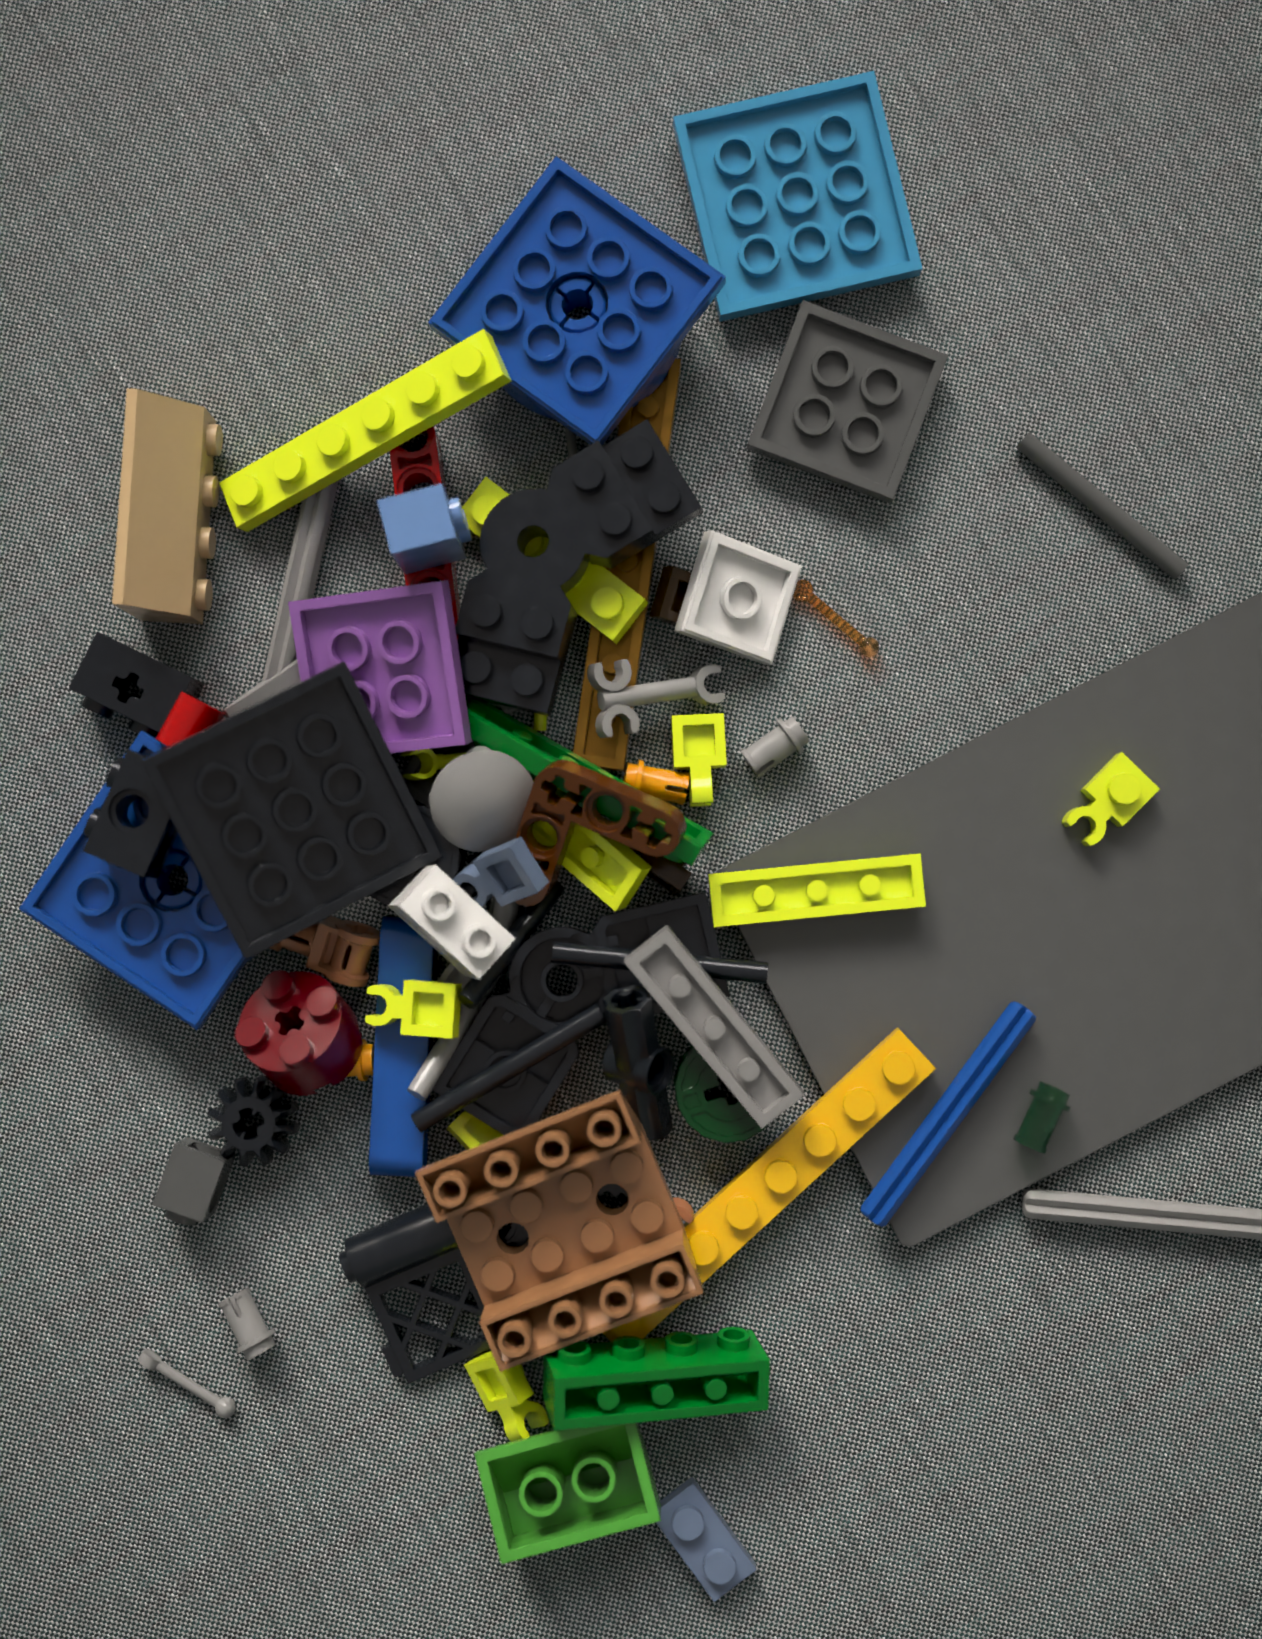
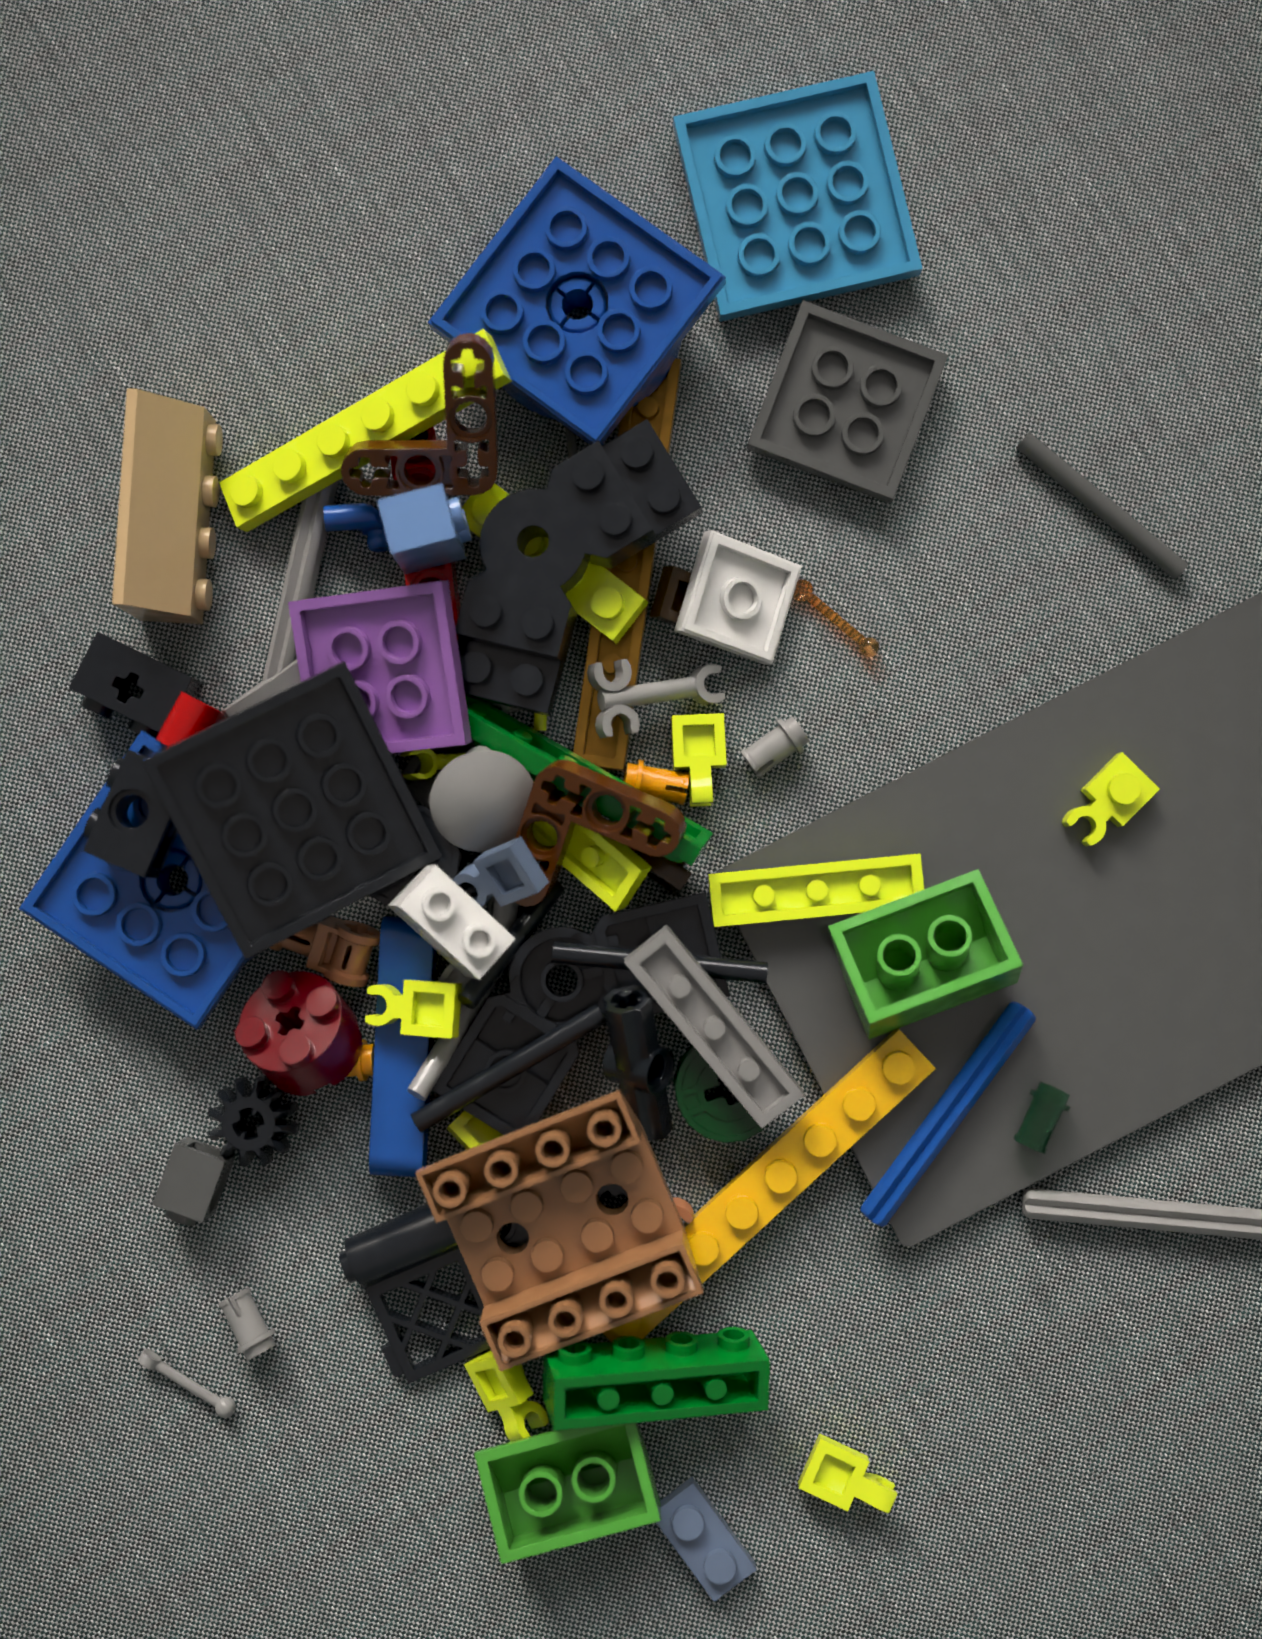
none -> blue arm [323,503,390,552]
none -> reddish brown beam [341,333,499,496]
none -> neon yellow plate [798,1433,898,1513]
none -> bright green slope [828,869,1023,1039]

